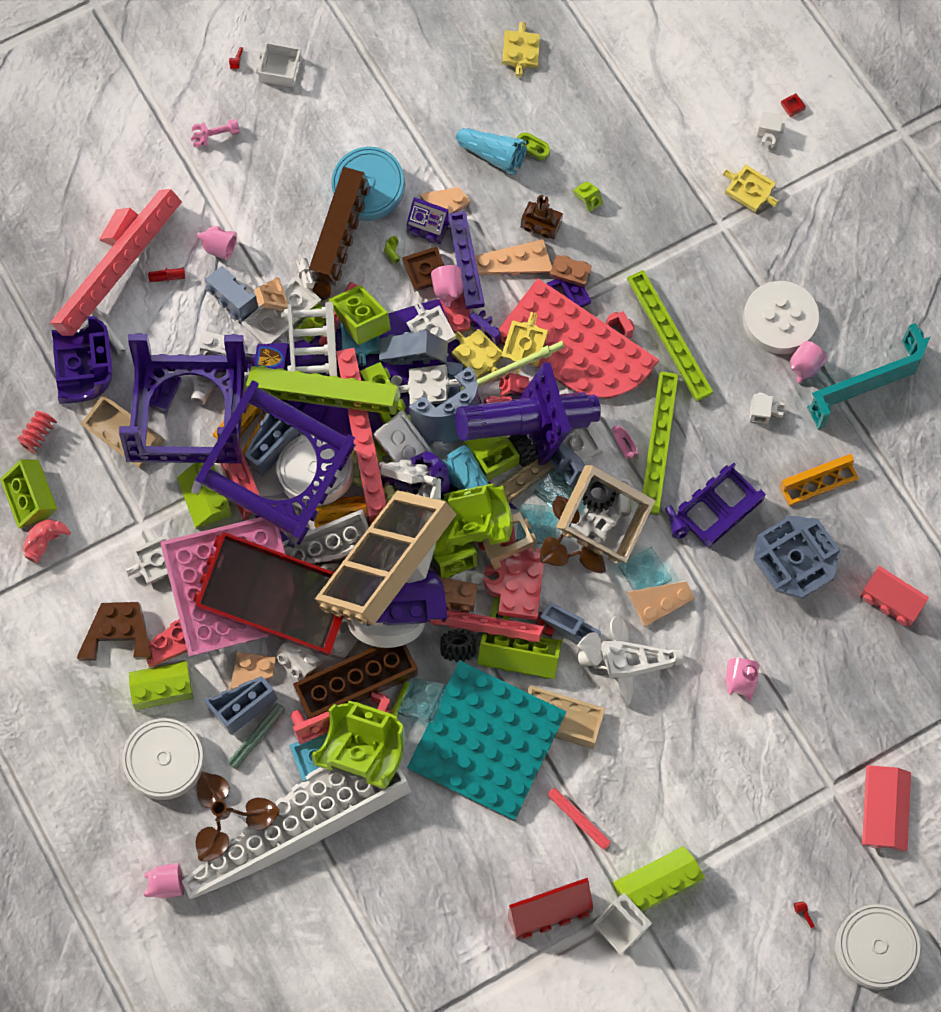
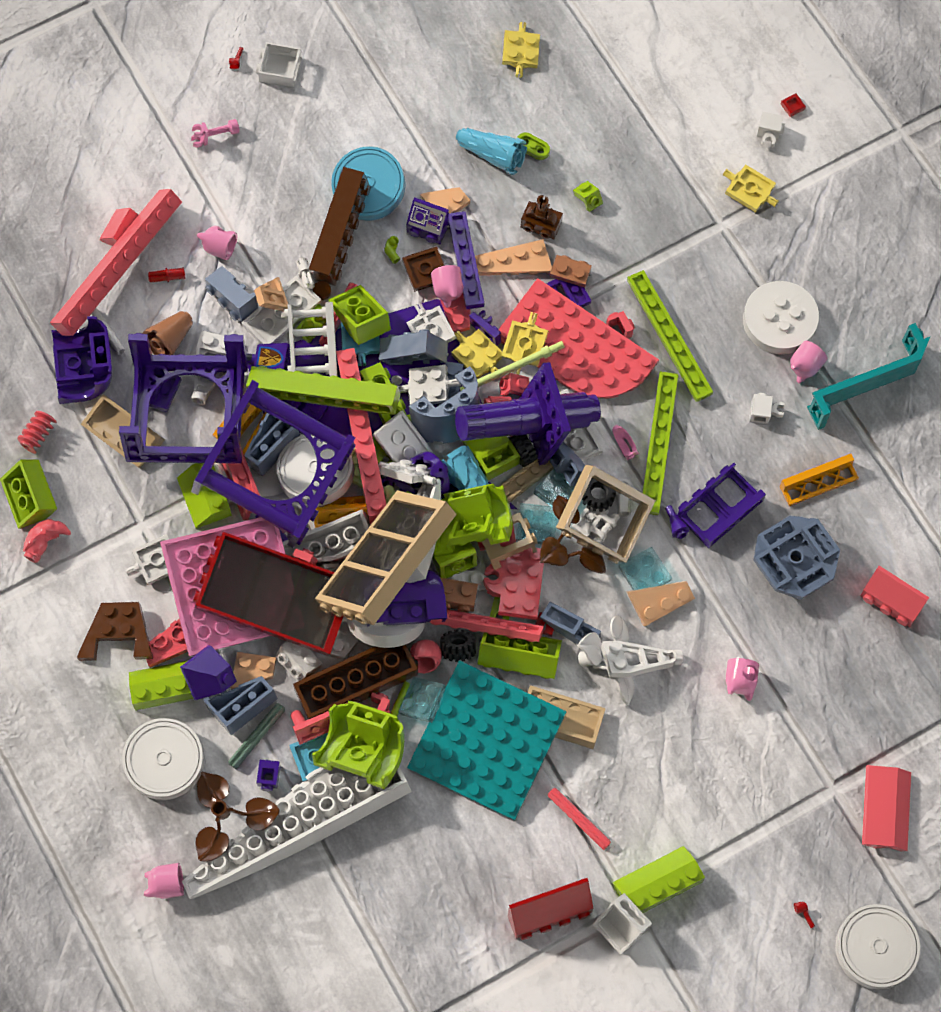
none -> nougat cone [142,311,193,355]
none -> dark purple slope [180,645,237,700]
none -> dark purple brick [256,759,281,792]
none -> coral plate [293,548,318,565]
none -> coral hair [410,639,442,674]

